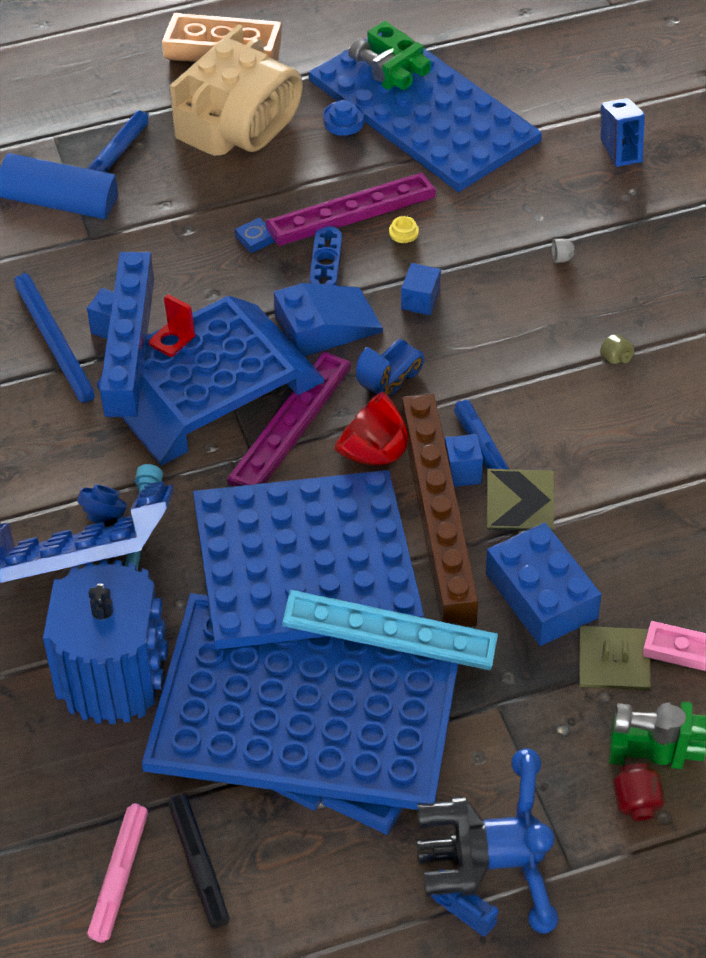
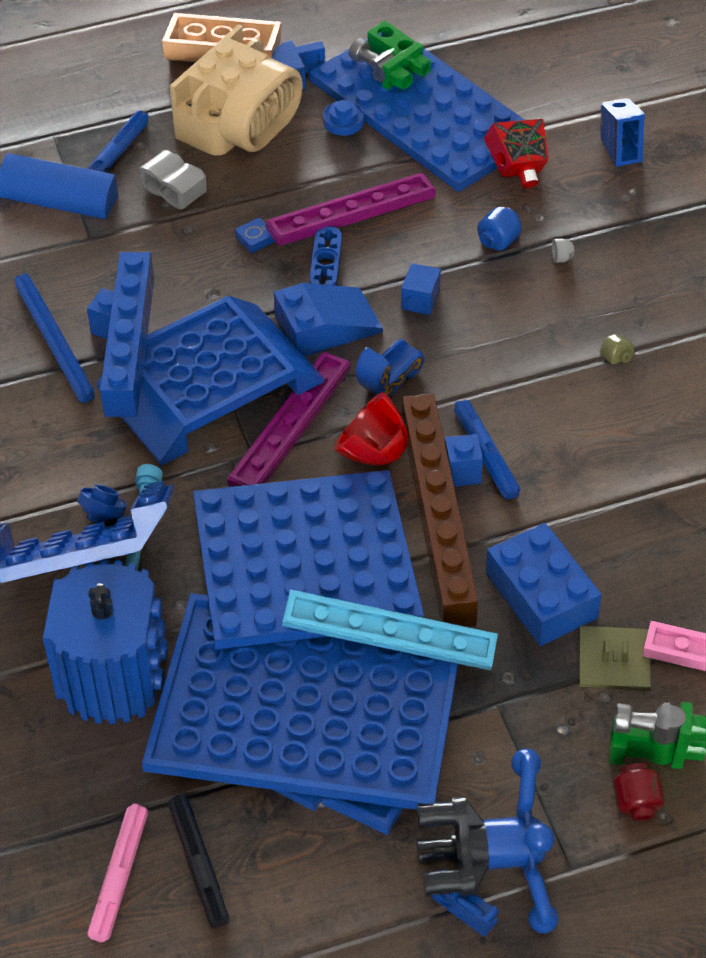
red bracket [149,294,195,357] -> none
light yellow plate [389,216,419,243] -> none
piece [487,469,554,532] -> none
none -> light grey brick [140,150,207,210]
none -> blue brick [272,40,325,89]
none -> blue head [477,207,522,251]
none -> torso [484,118,549,188]

